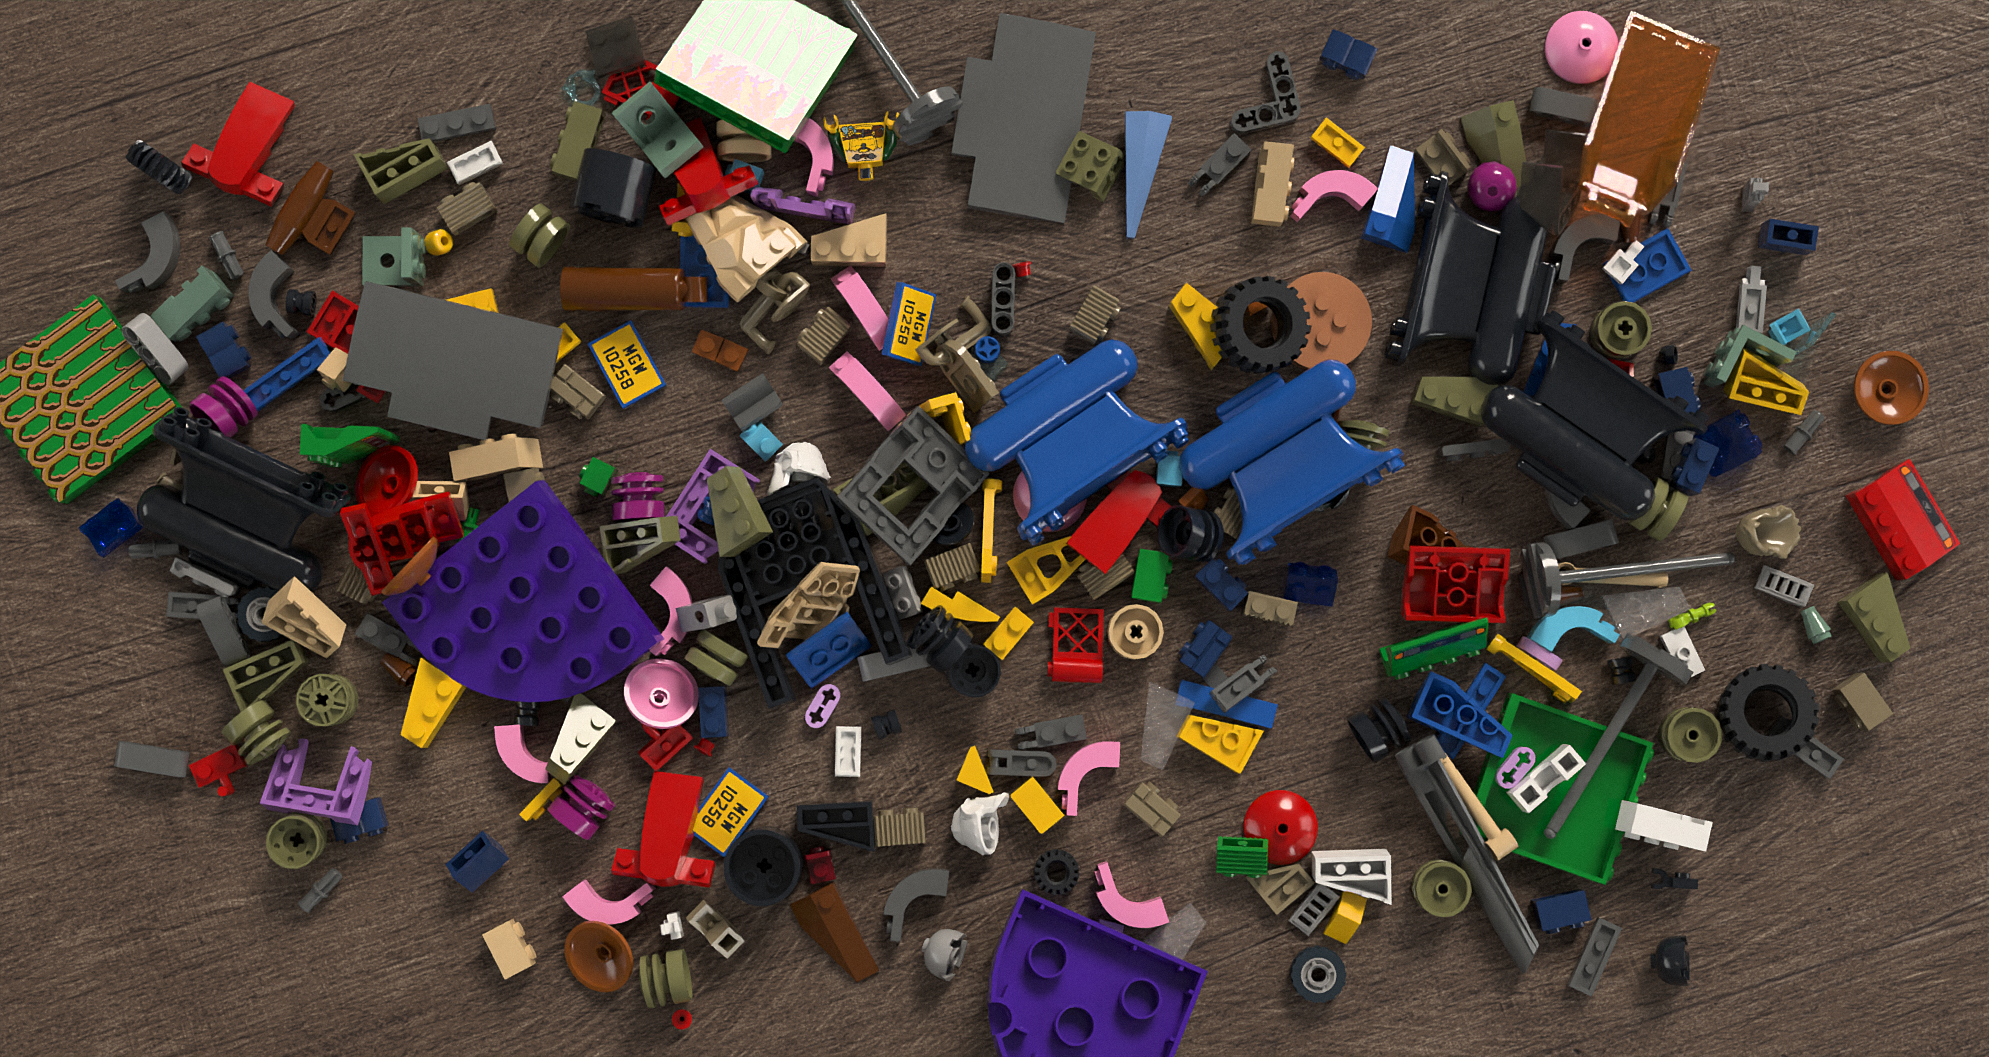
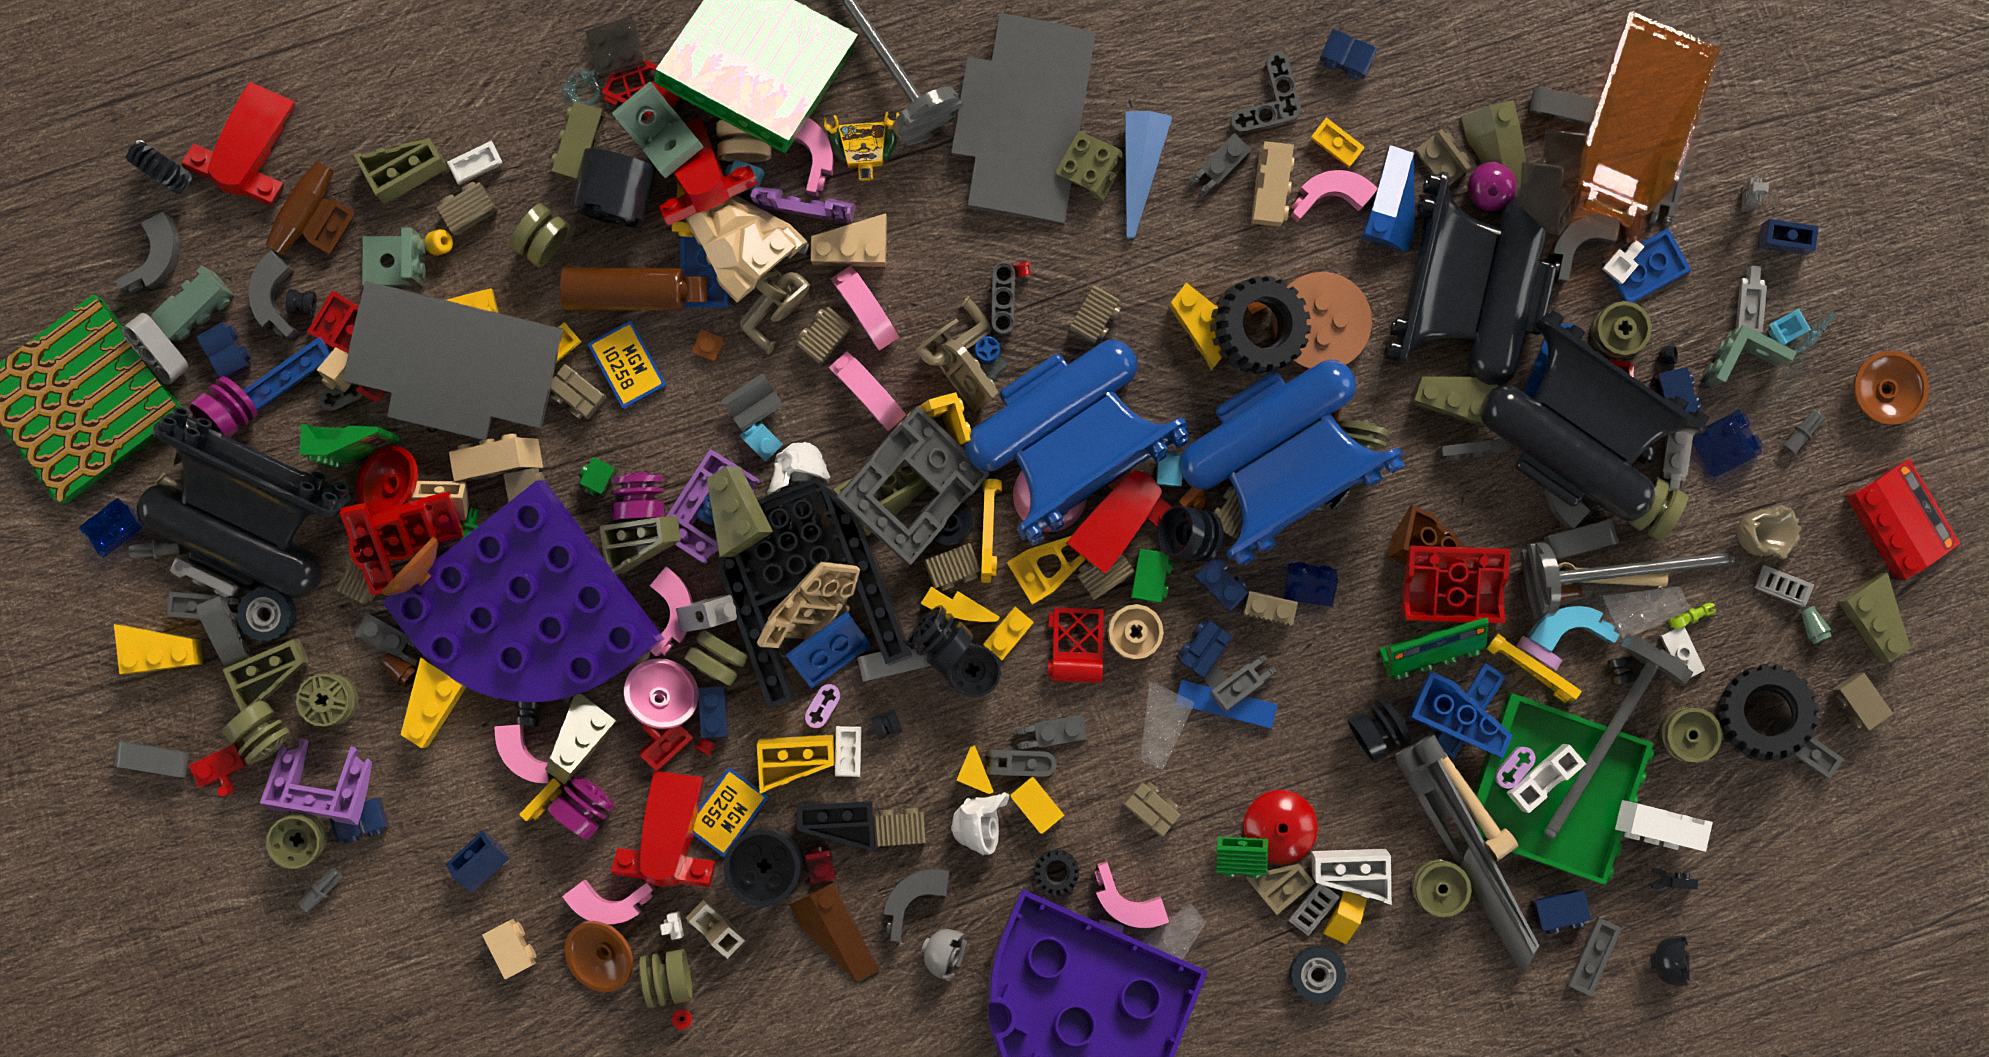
dark grey axle [209,231,244,280] -> none
tan wedge [261,576,346,659] -> none
dark grey plate [417,104,496,142] -> none
dark orange plate [715,339,749,372] -> none
tile [882,282,936,366] -> none
light grey bracket [882,566,923,620] -> none
bright pink arch [1057,741,1120,816] -> none
yellow wing [1176,715,1264,774] -> none
bright pink dish [1545,11,1619,84] -> none
dark blue brick [1669,438,1719,496] -> none
yellow wedge [1724,347,1809,415] -> none
none -> yellow wedge [114,624,203,674]
none -> yellow wedge [757,735,835,794]

